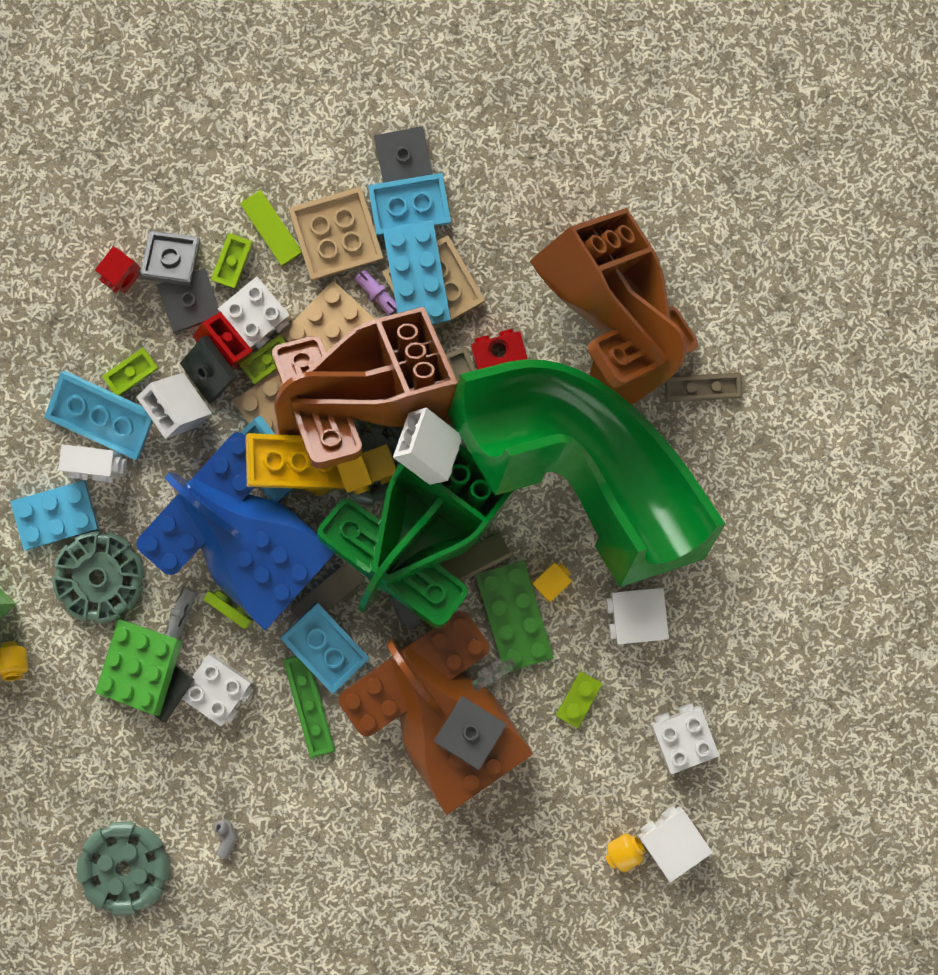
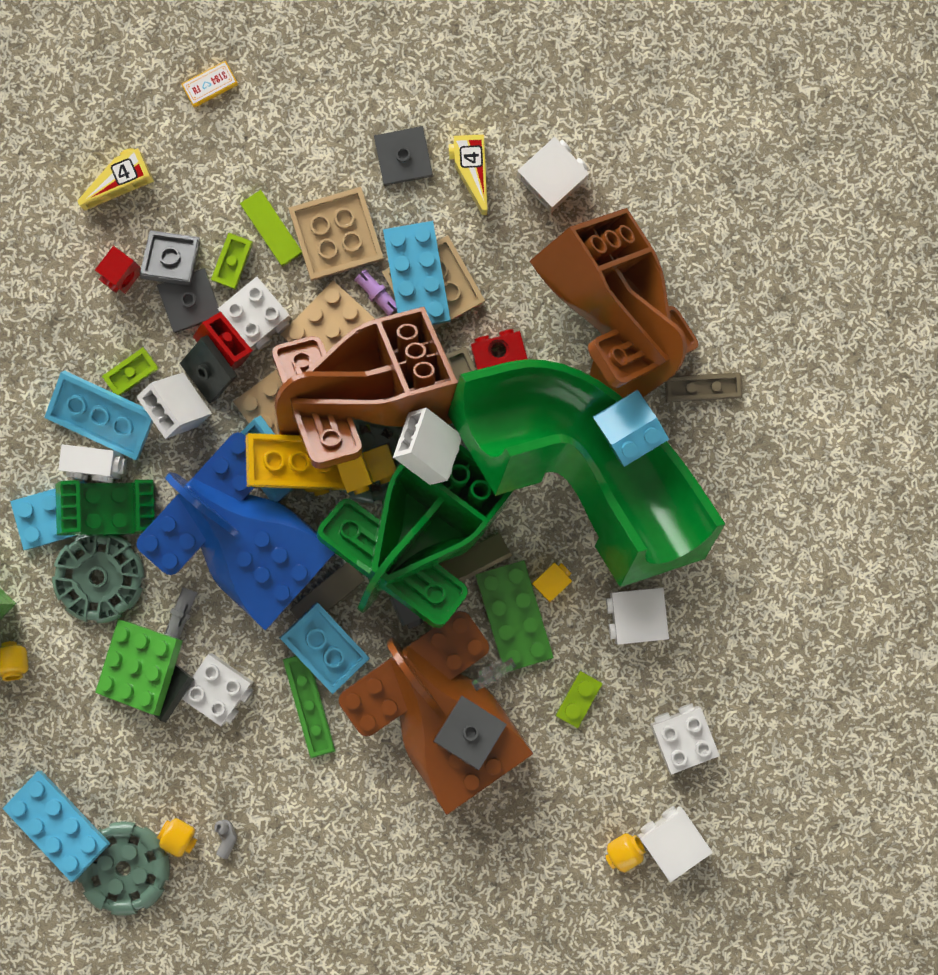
lime plate [203,590,254,629] -> none
lime plate [239,335,286,385] -> none
medium azure plate [368,173,451,237] -> none
none -> medium azure plate [2,771,111,882]
none -> green plate [55,480,156,536]
none -> light yellow slope [77,148,154,211]
none -> yellow head [157,818,197,857]
none -> white tile [181,61,238,108]
none -> slope [449,135,488,215]
none -> white brick [517,137,589,213]
none -> medium azure slope [593,390,669,467]

